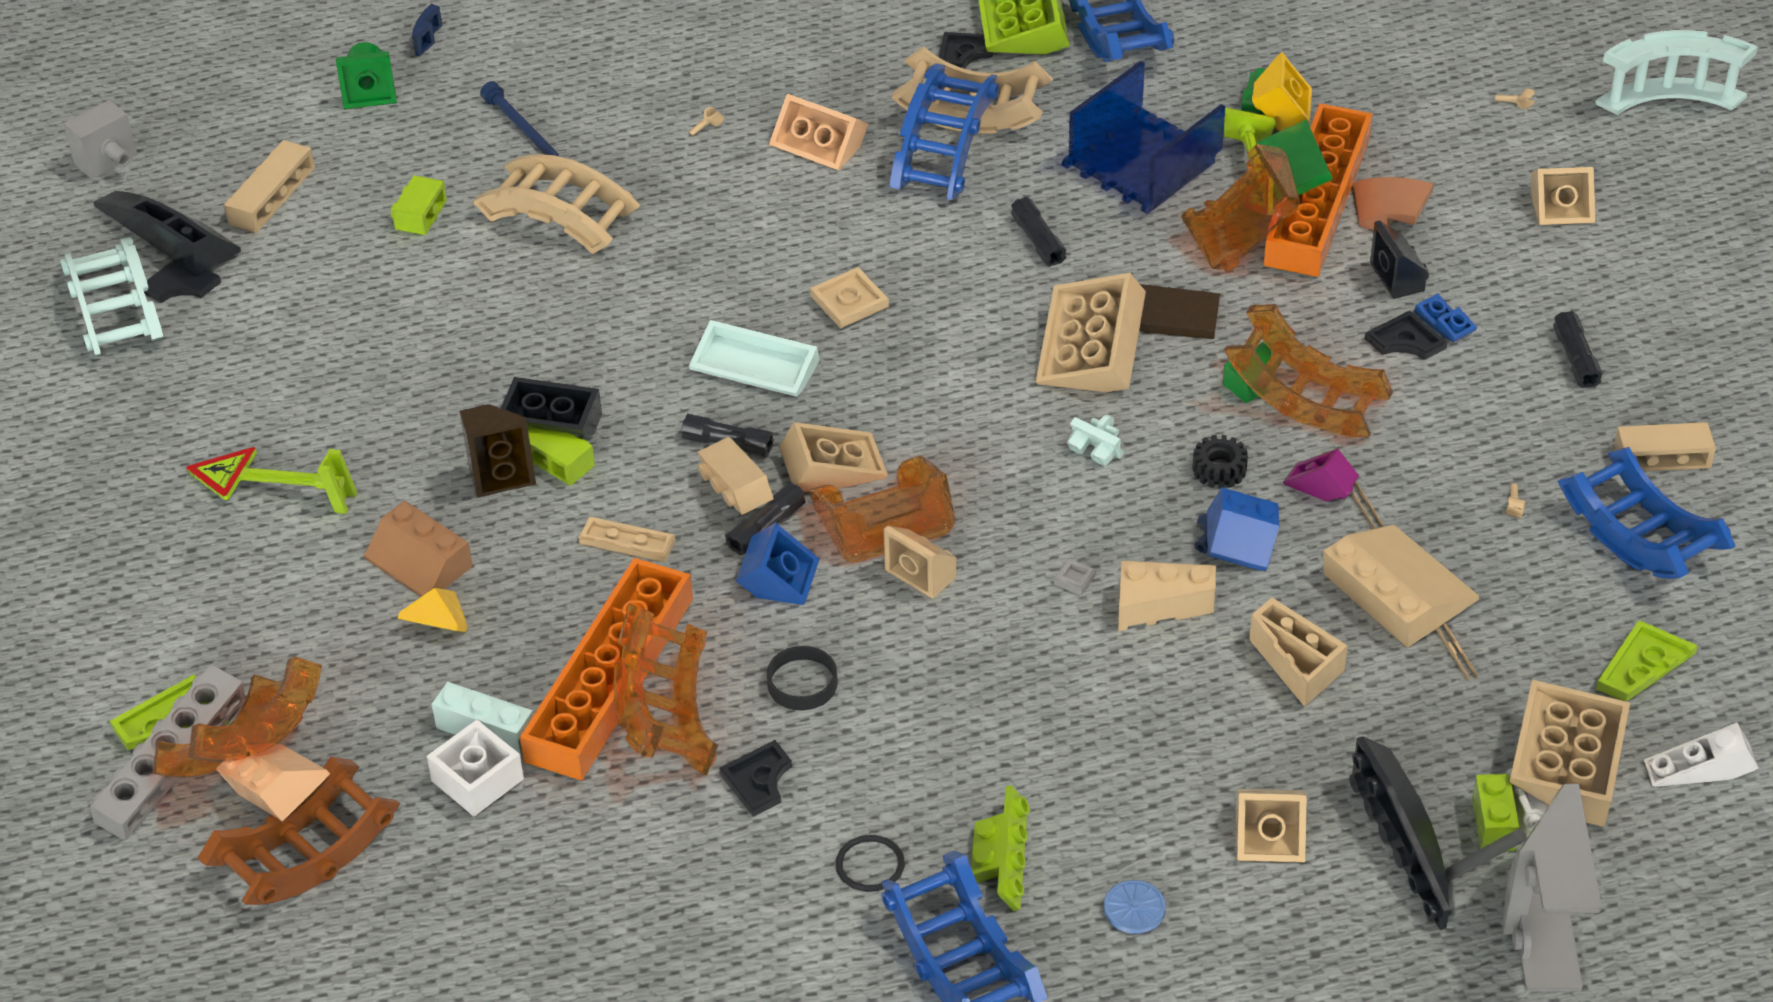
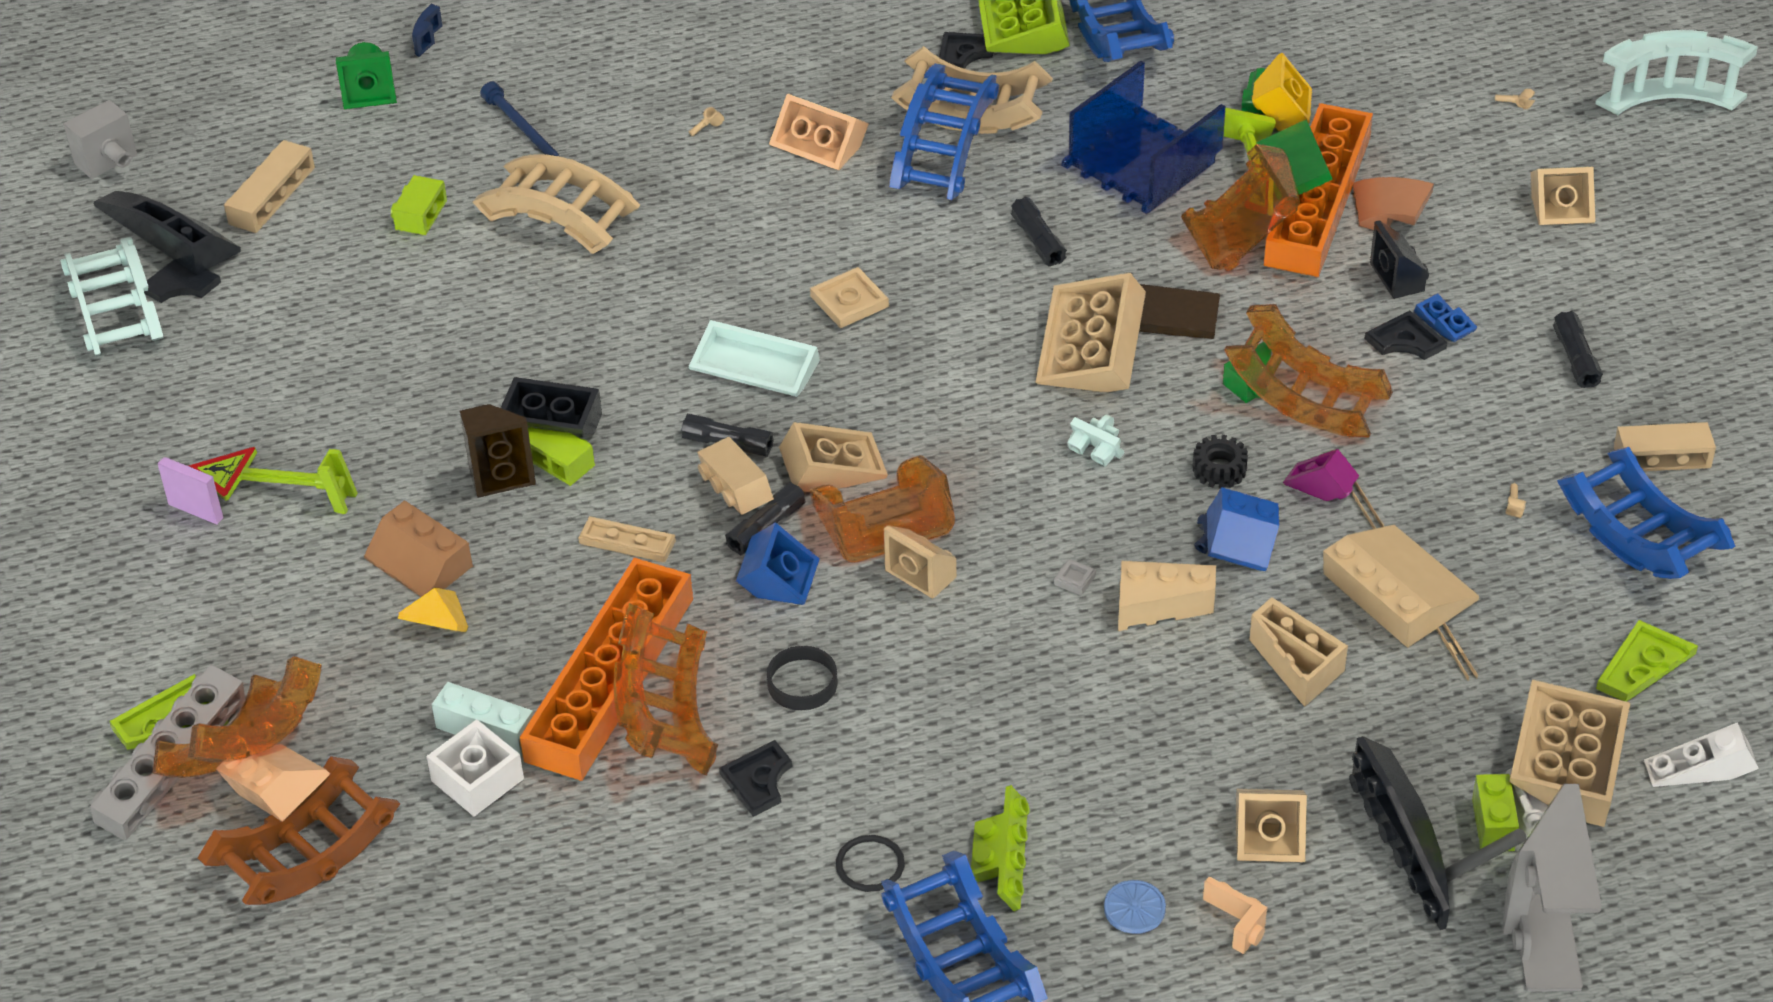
none -> lavender tile [158,457,223,525]
none -> light nougat bracket [1203,877,1267,954]

